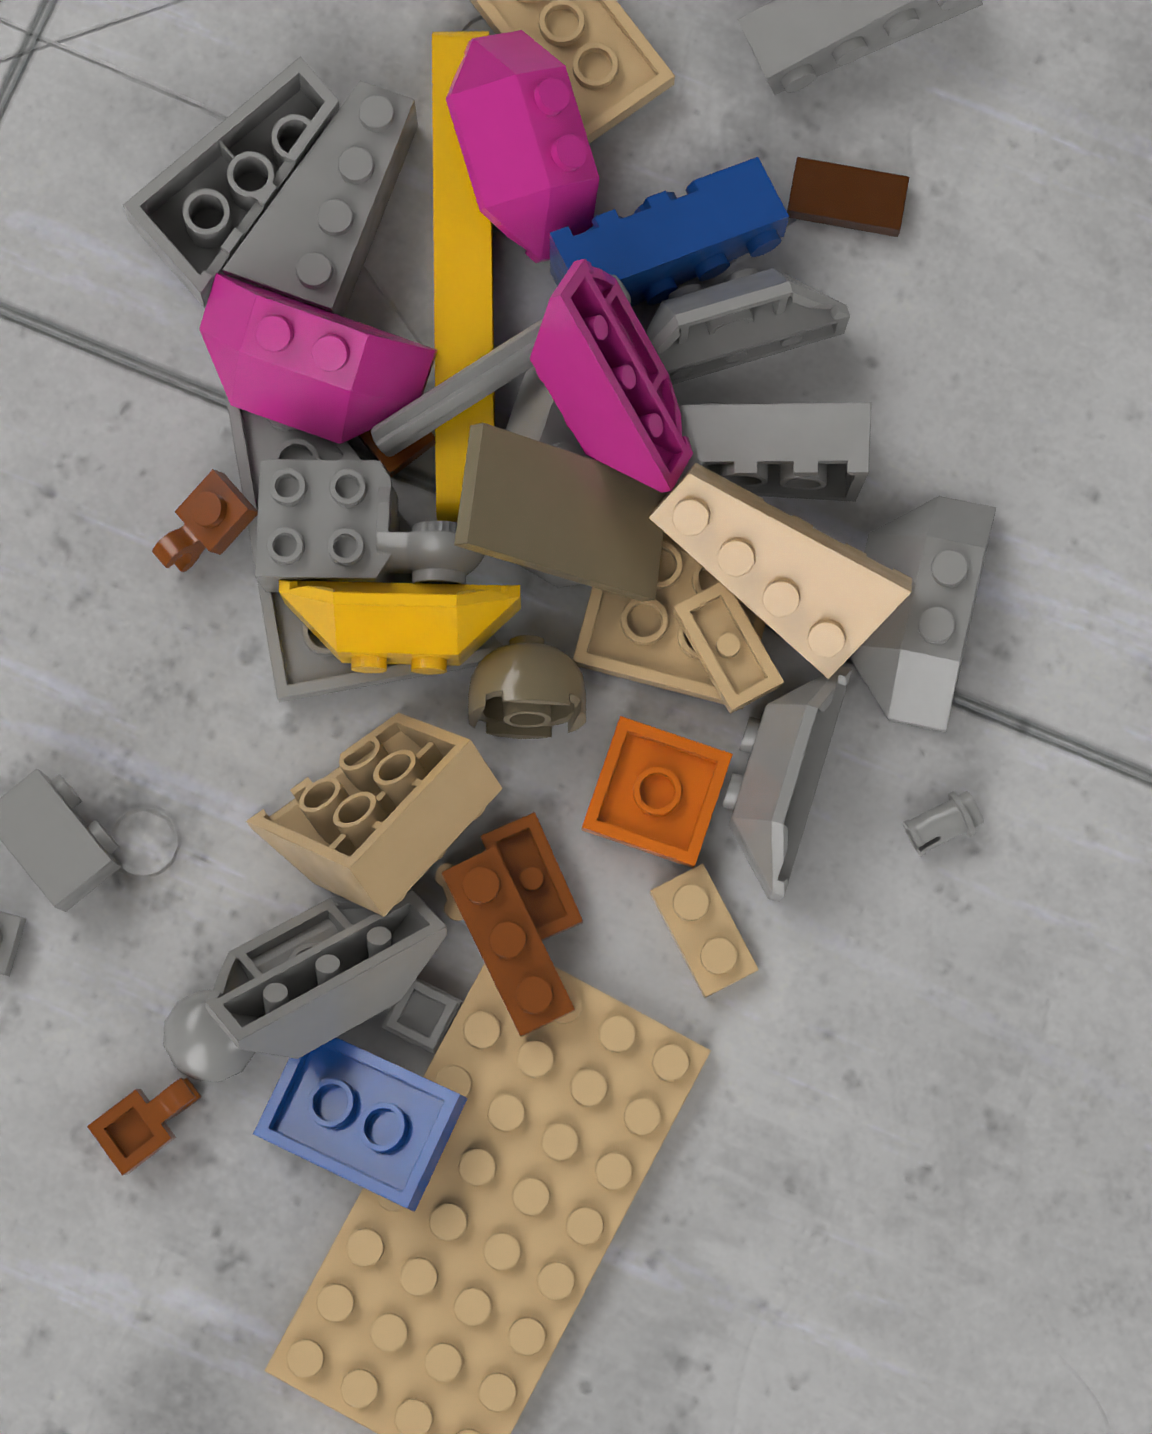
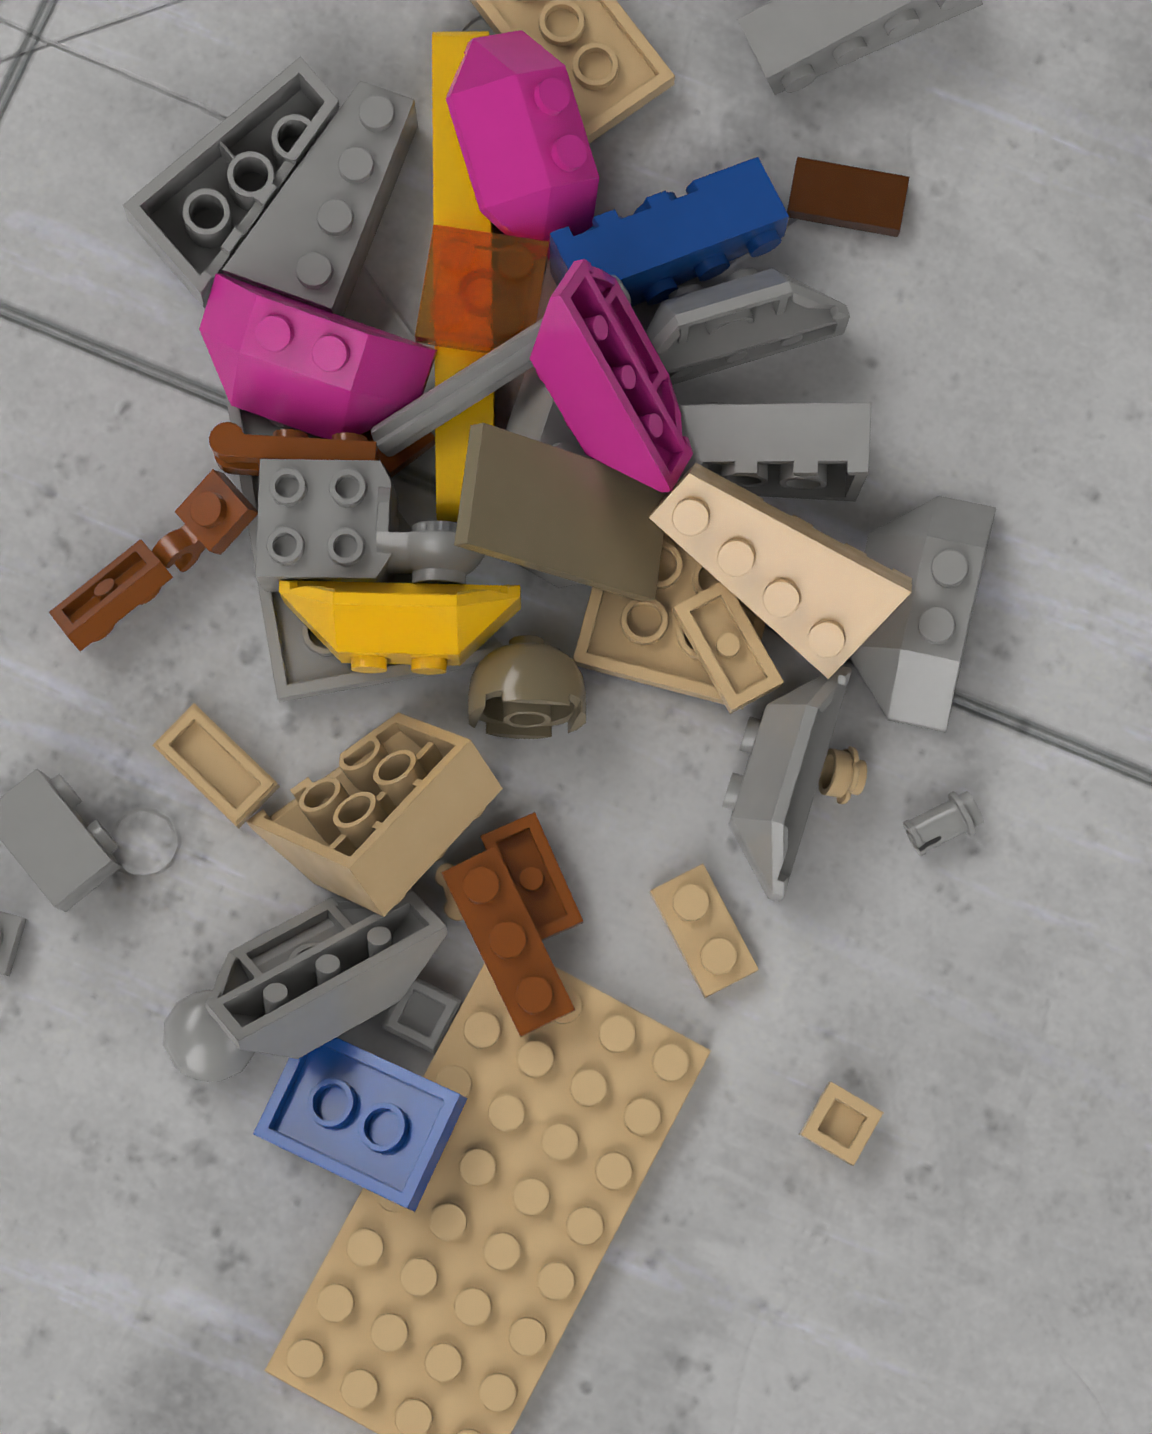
dark orange plate [87,1077,202,1176] -> none
orange plate [581,716,733,868] -> none
none -> dark orange plate [49,539,173,652]
none -> tan tile [152,703,280,829]
none -> dark orange plate [209,422,380,476]
none -> clear orange plate [415,224,549,353]
none -> tan plate [799,1081,884,1166]
none -> tan plate [818,746,867,804]

